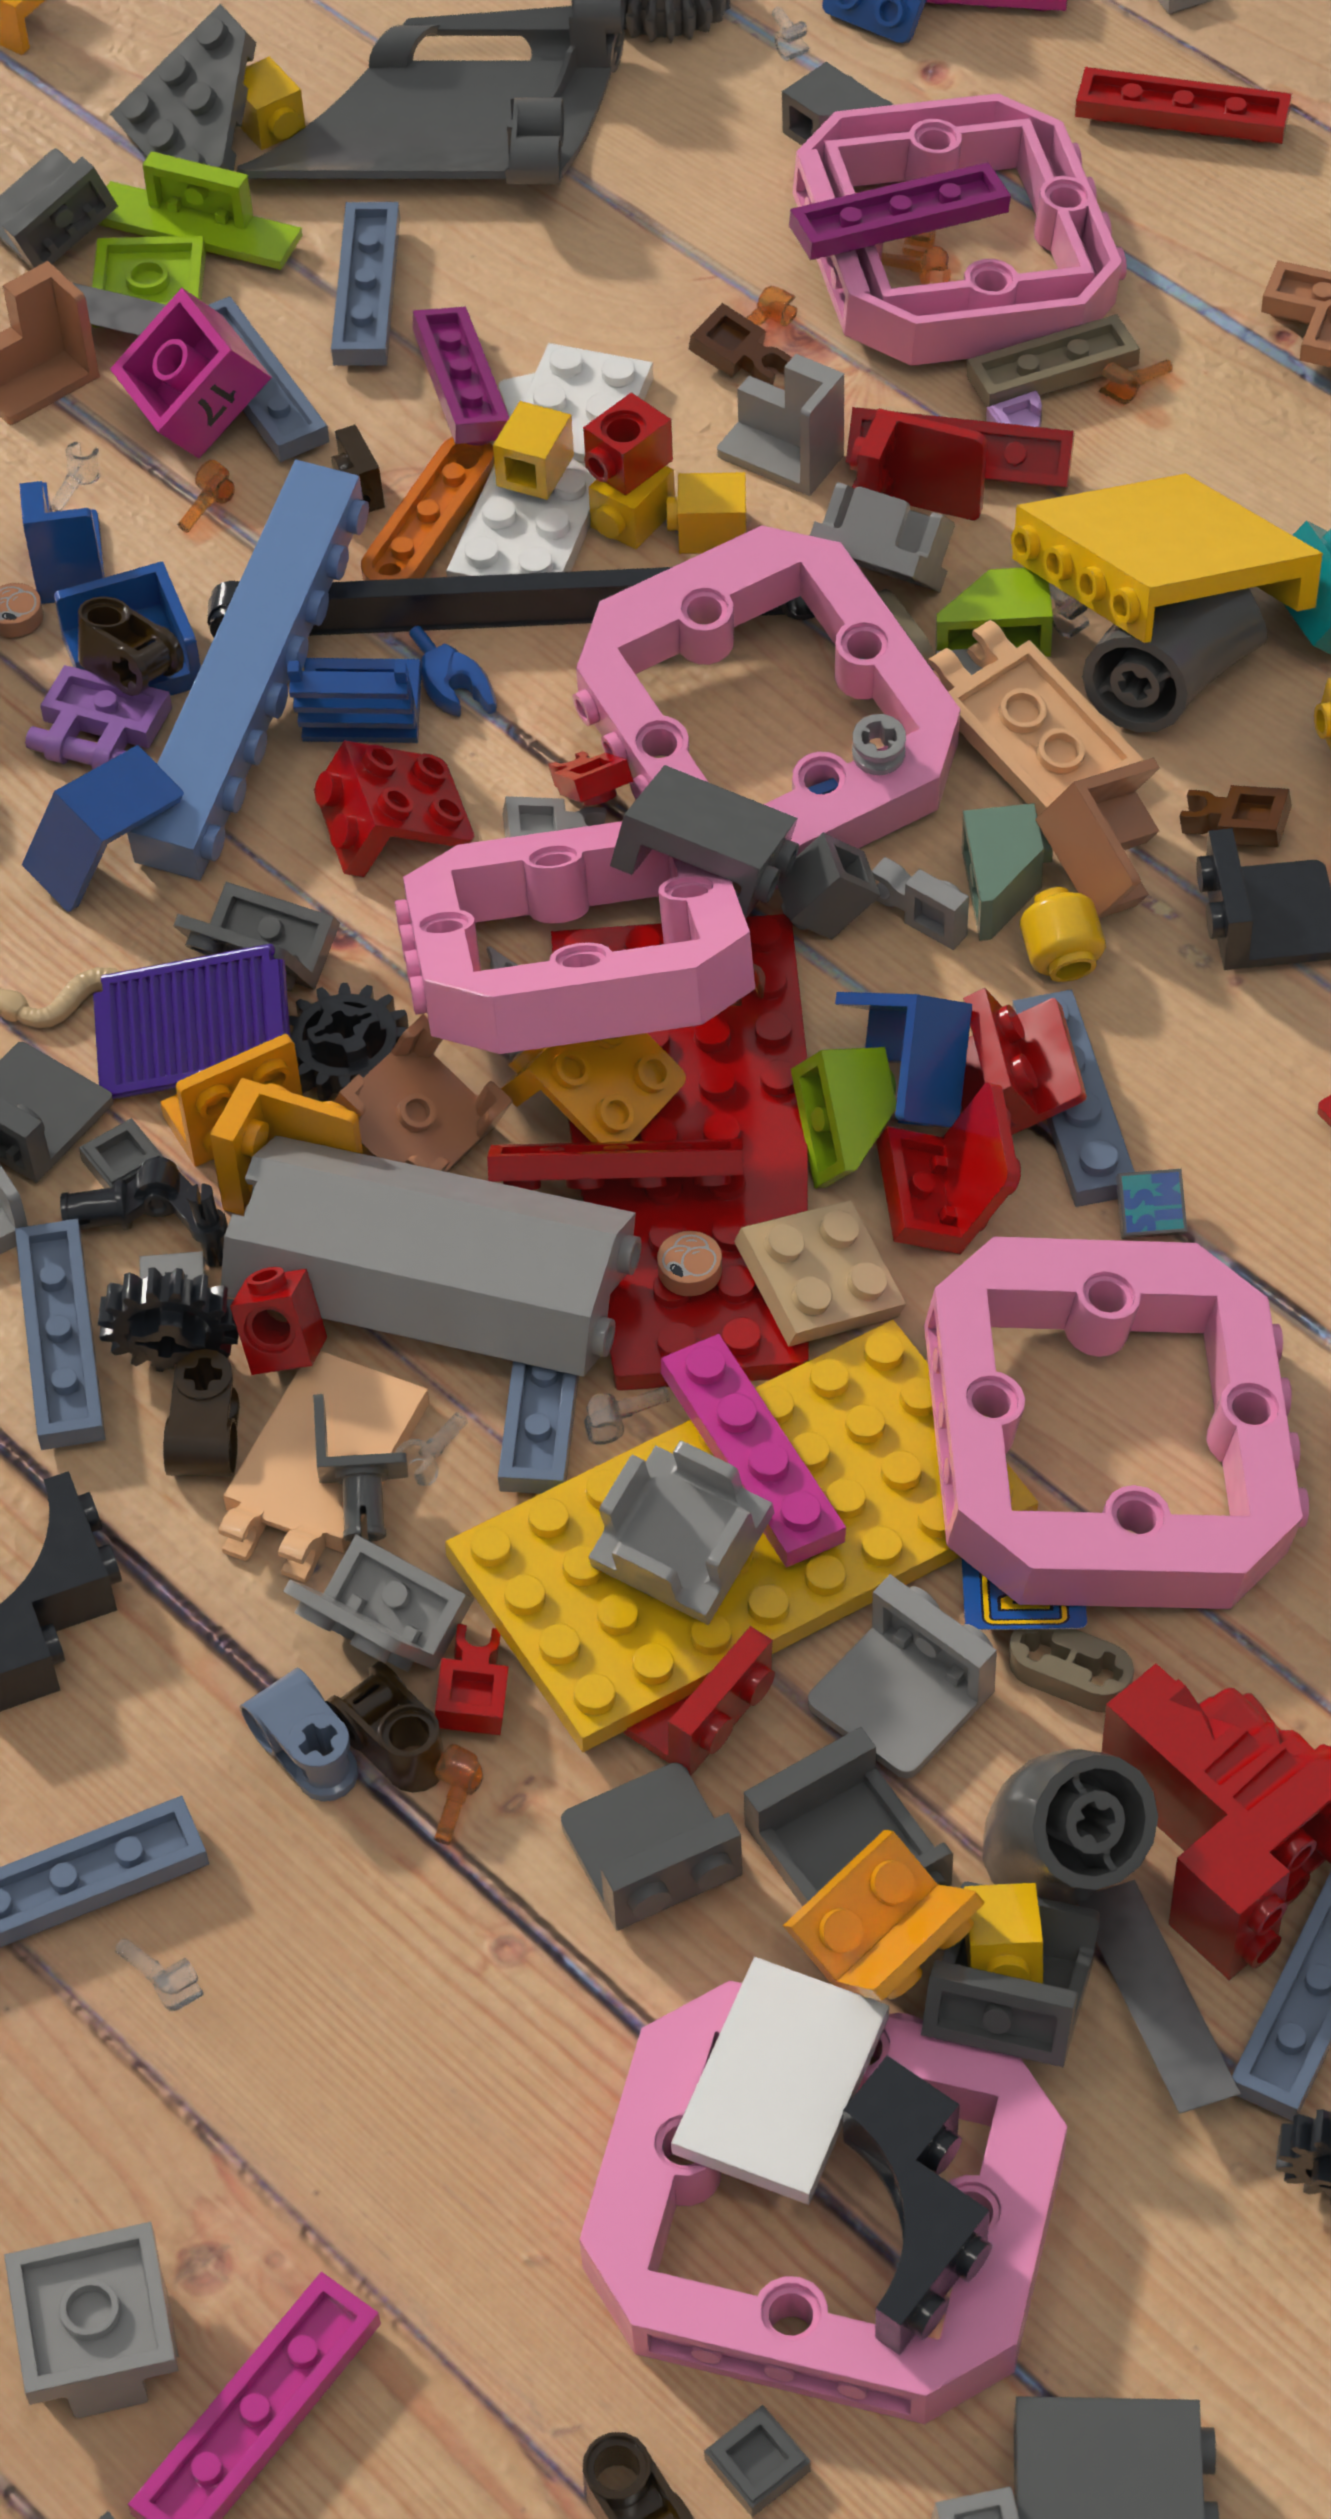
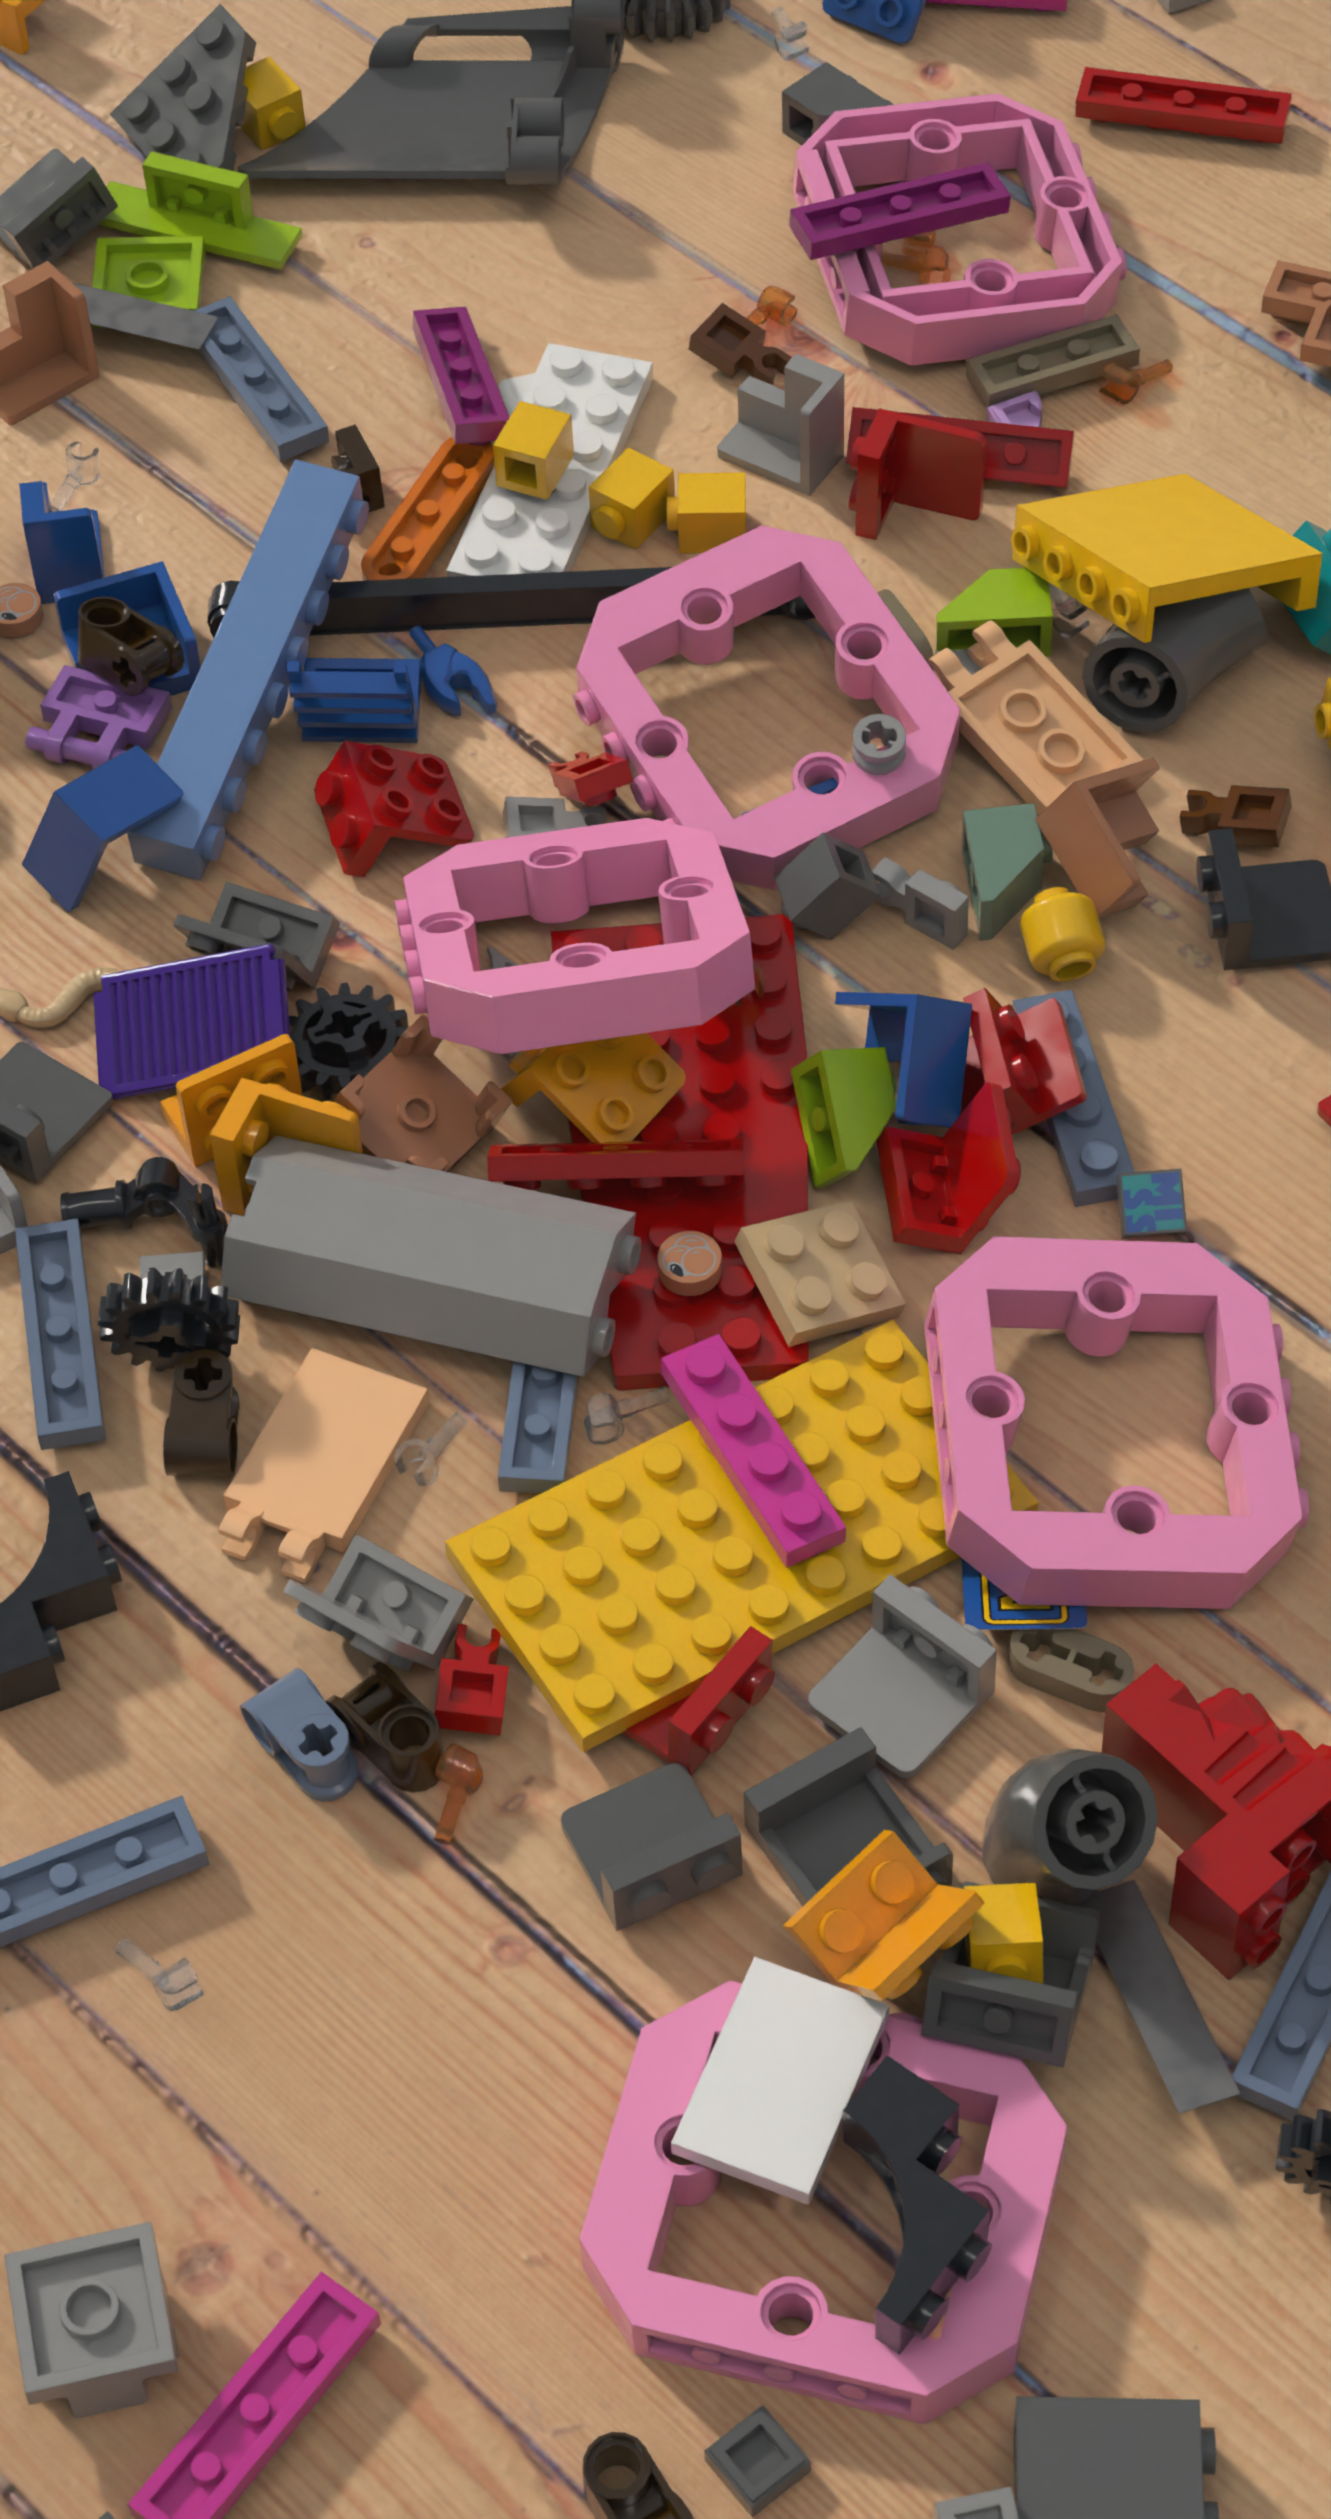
dark grey tile [79,1118,163,1188] -> none
dark pink brick [110,288,272,458] -> none
clear orange hand [178,459,235,533] -> none
red brick [230,1267,327,1375] -> none
dark grey bracket [313,1394,408,1542] -> none
sand blue plate [331,202,400,366] -> none
red brick [583,392,673,496] -> none
light grey panel [588,1440,775,1625] -> none
dark grey panel [610,765,799,919] -> none
light grey panel [810,482,955,592] -> none

